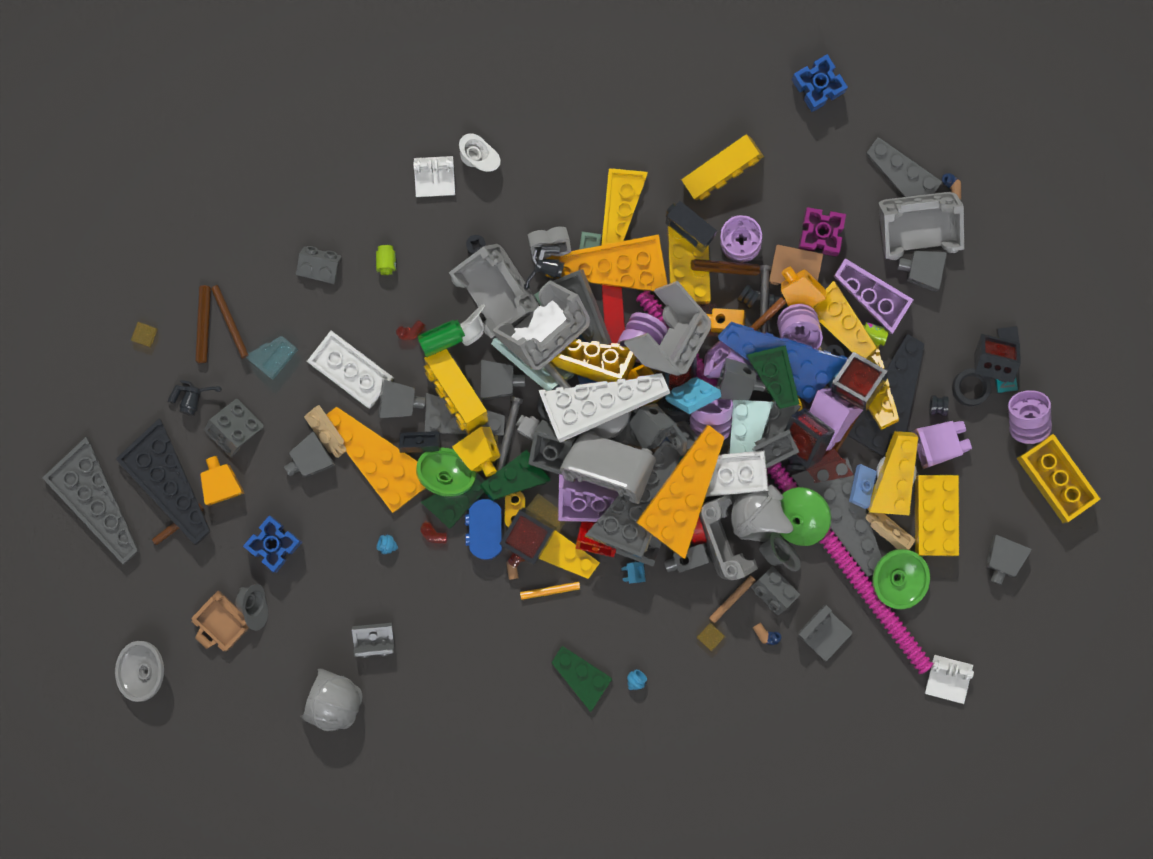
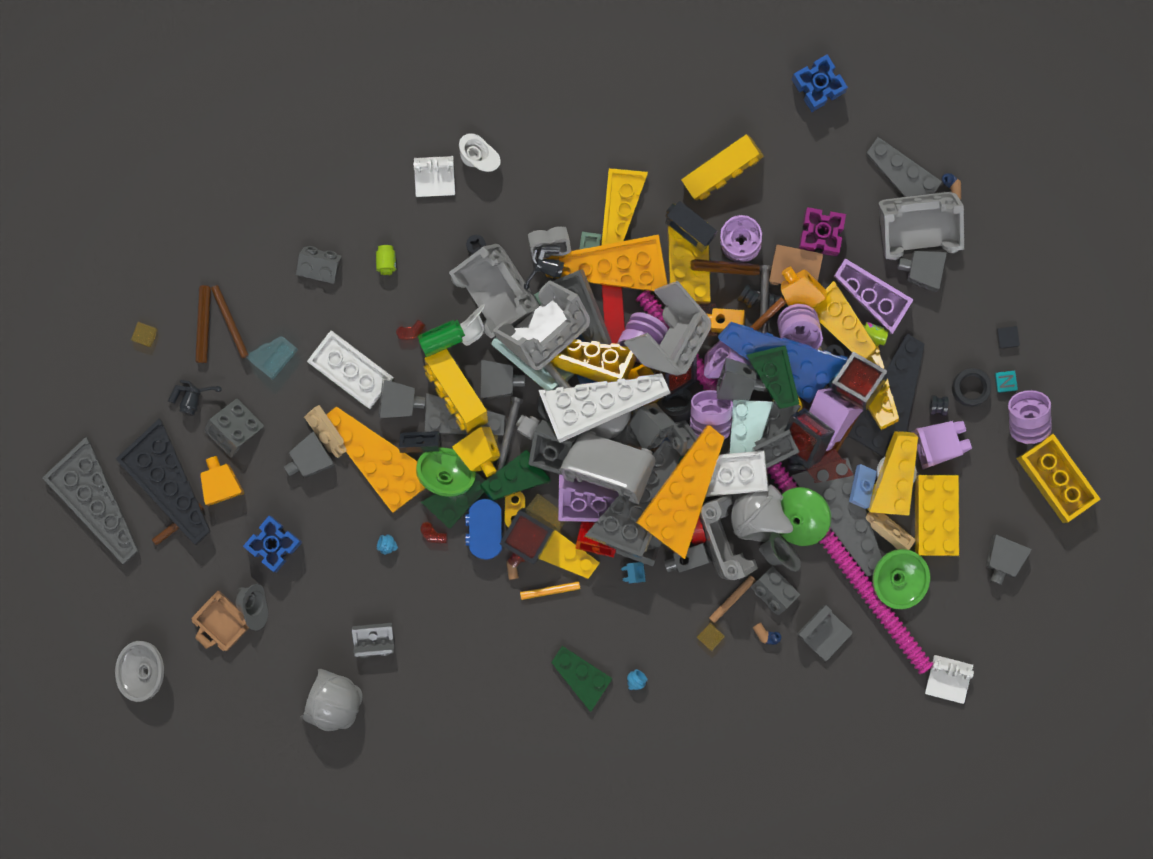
medium azure plate [665,377,722,414] -> none
black piece [974,334,1021,383] -> none

